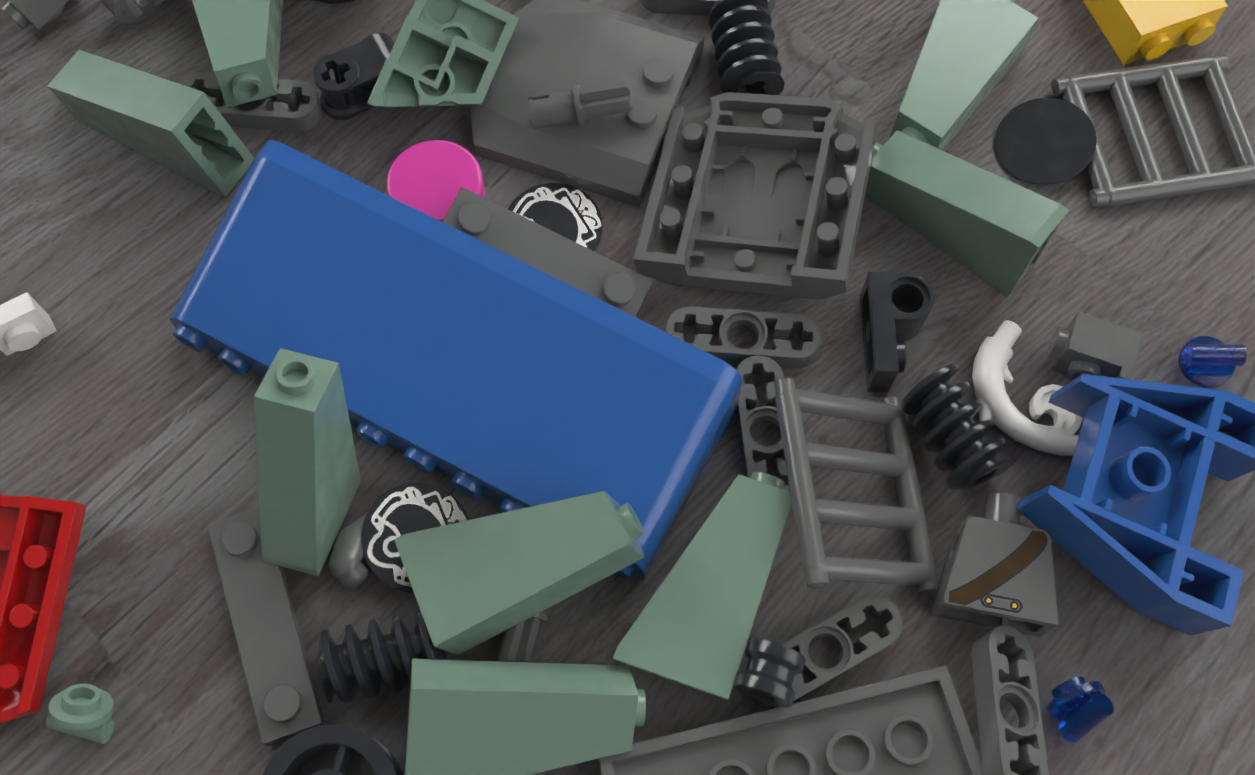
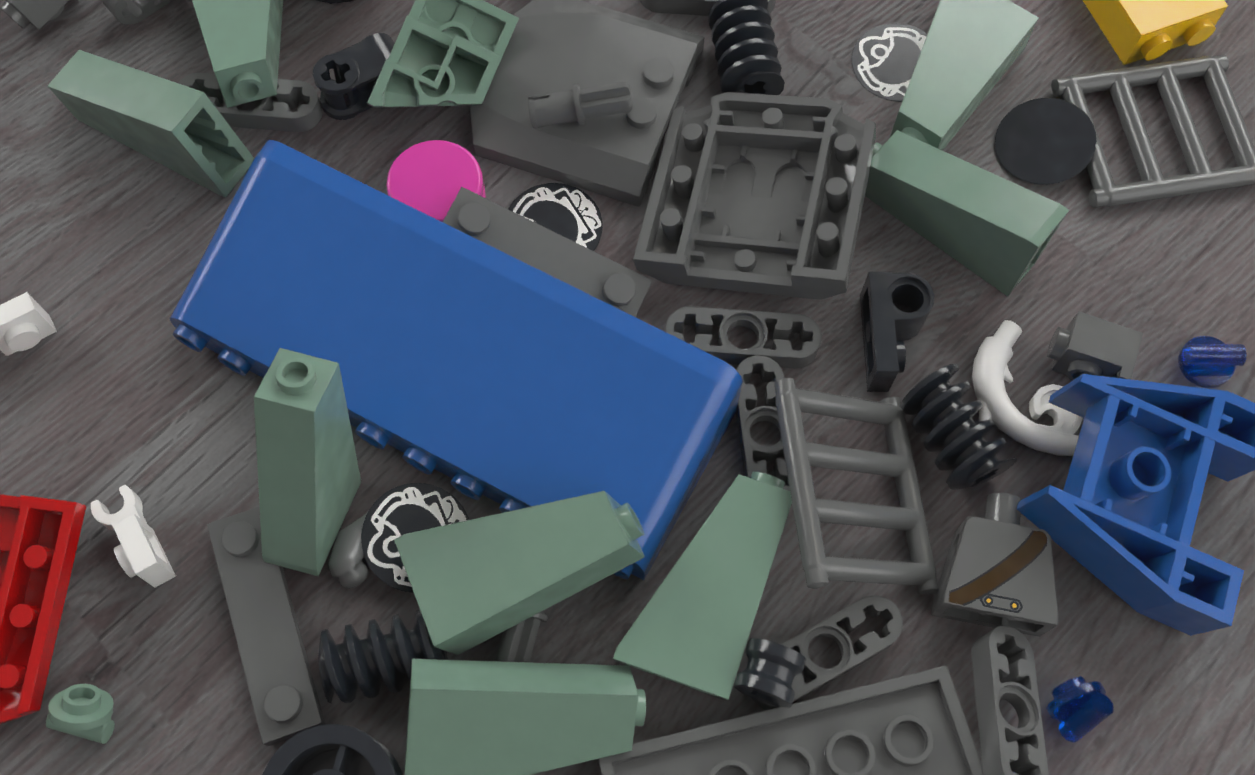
none -> white plate [91,485,176,587]
none -> sticker [851,23,927,102]

